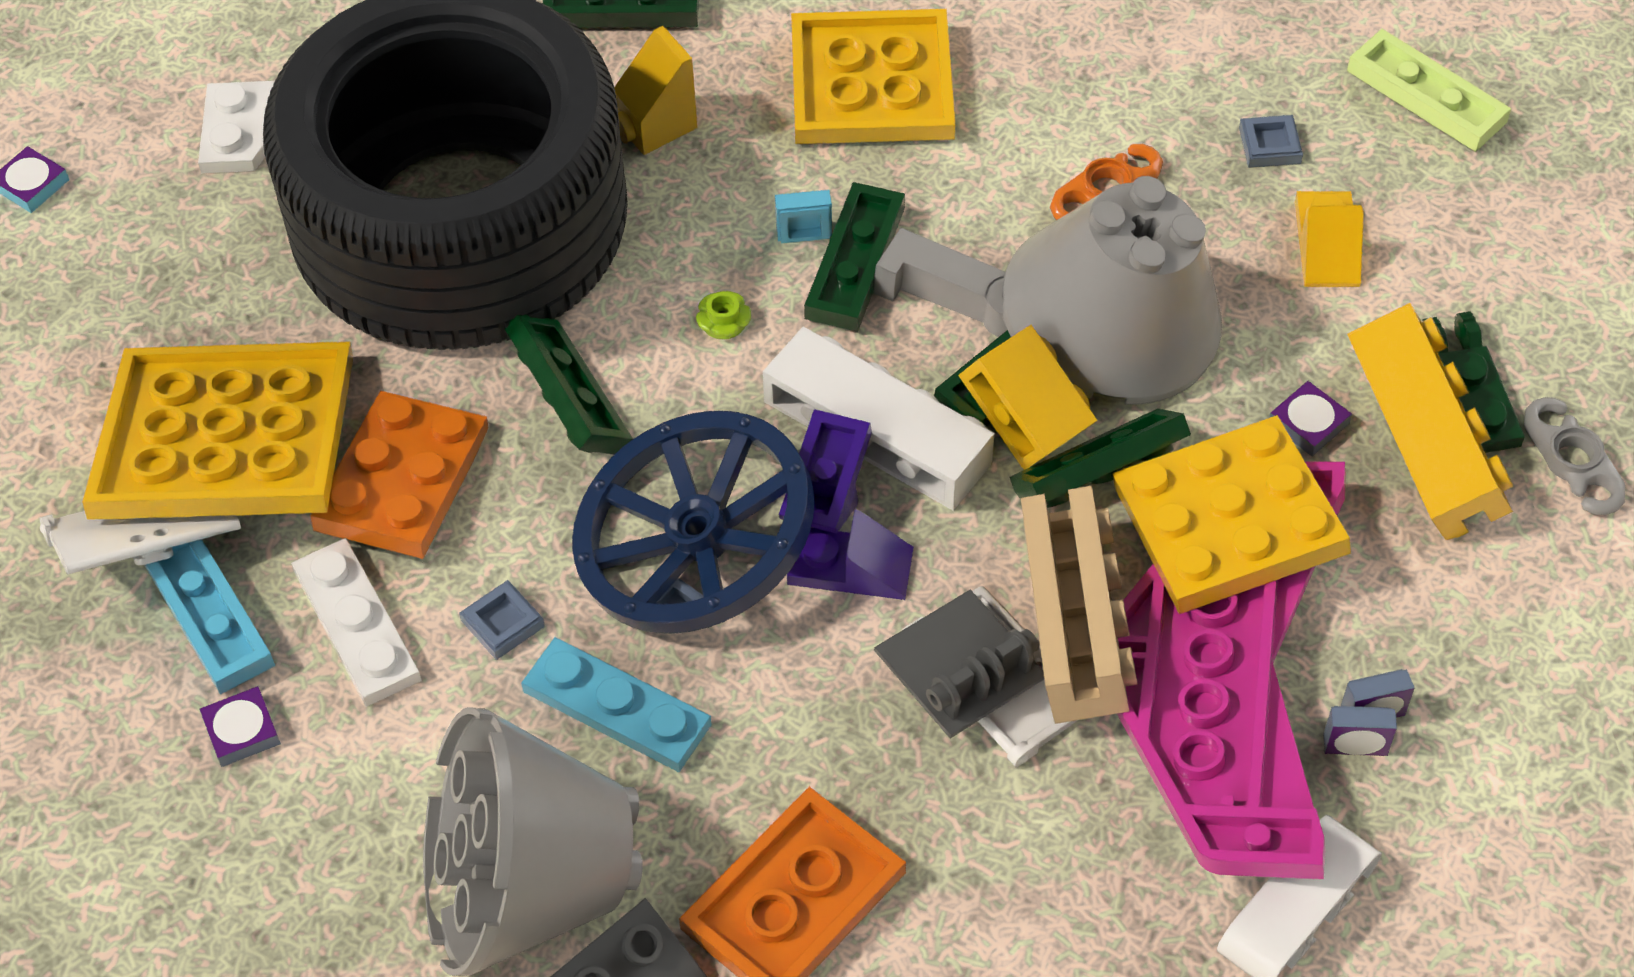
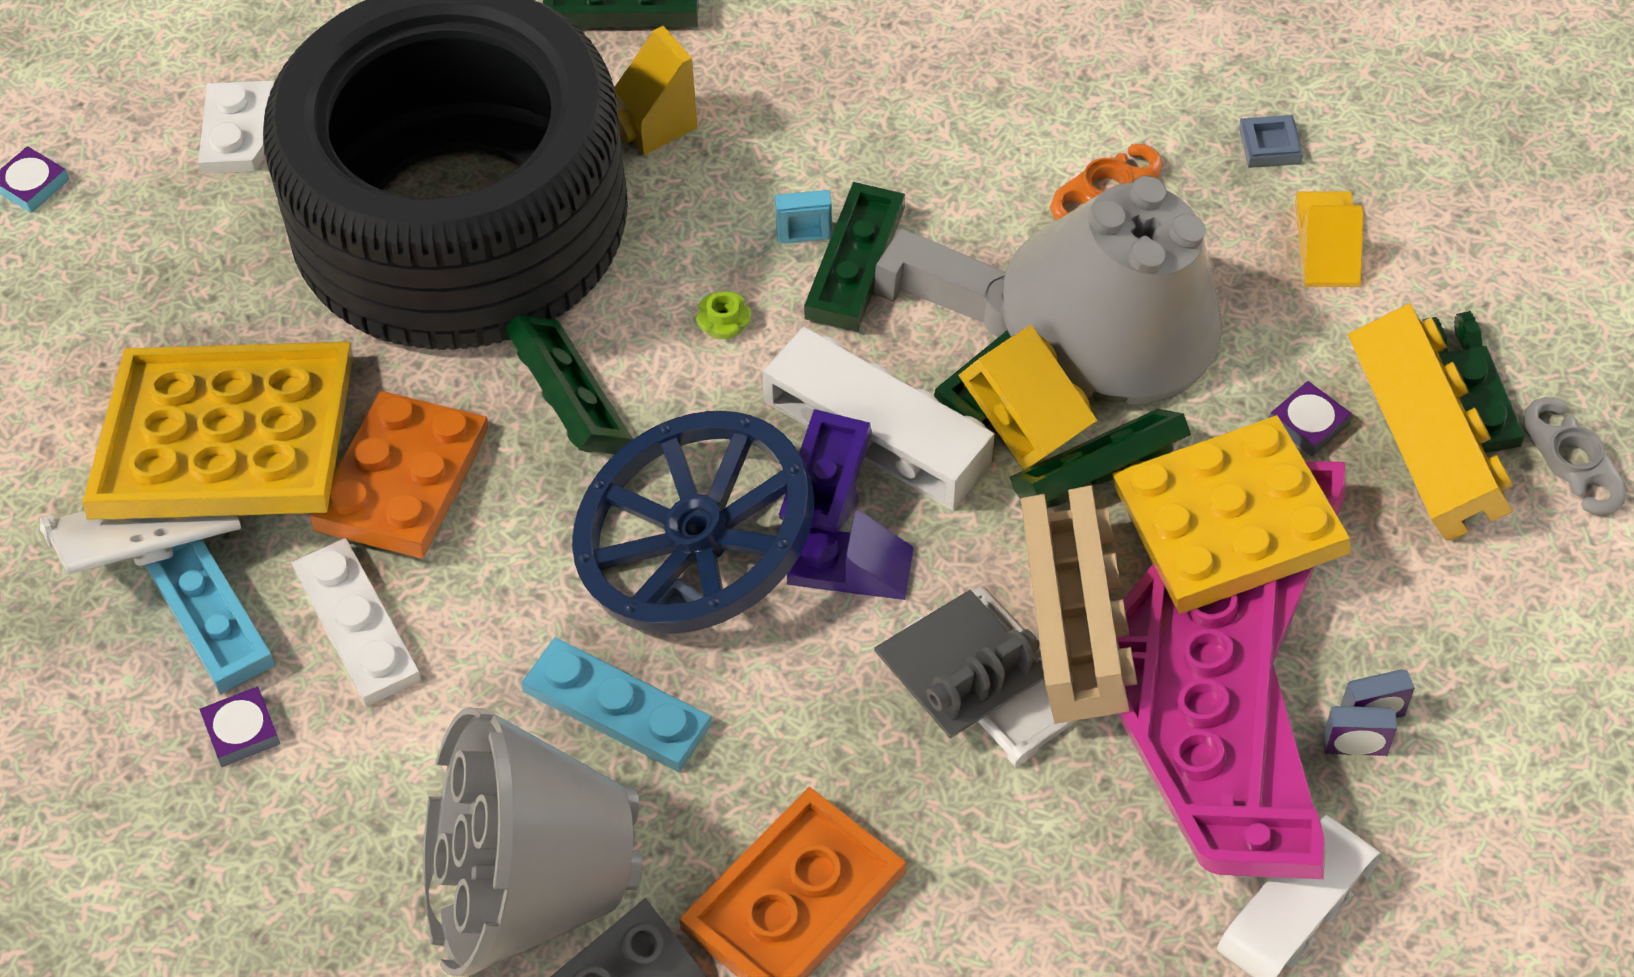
sand blue tile [459,580,545,660] -> none
yellow plate [791,9,955,144] -> none
yellowish green plate [1347,29,1511,152] -> none

